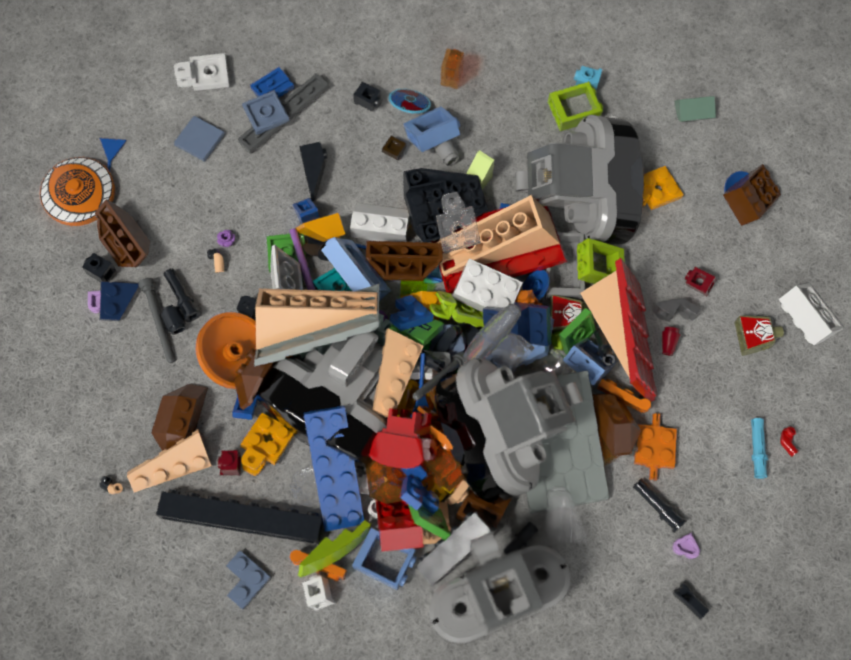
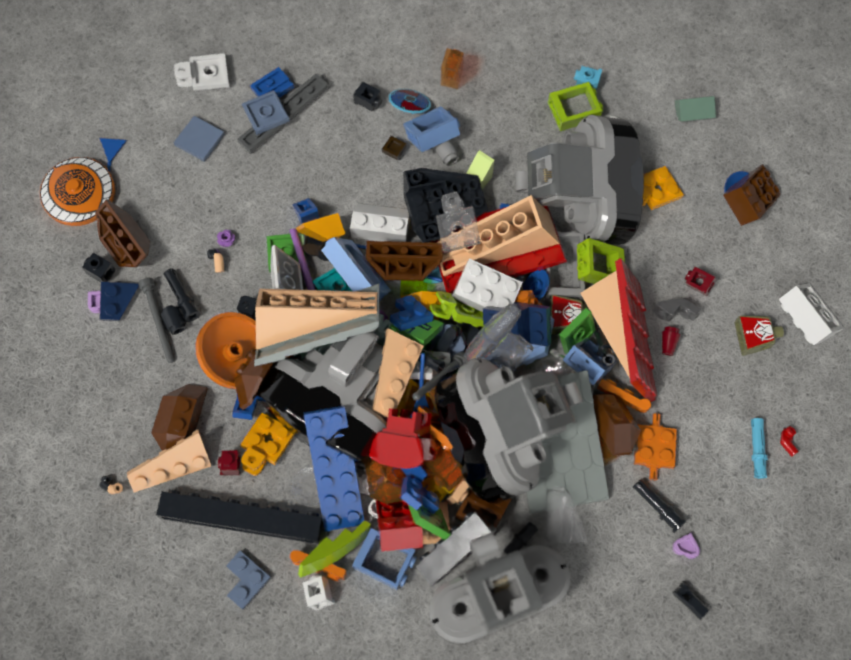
black slope [299,142,328,201] -> none
lime piece [552,330,564,351] -> none

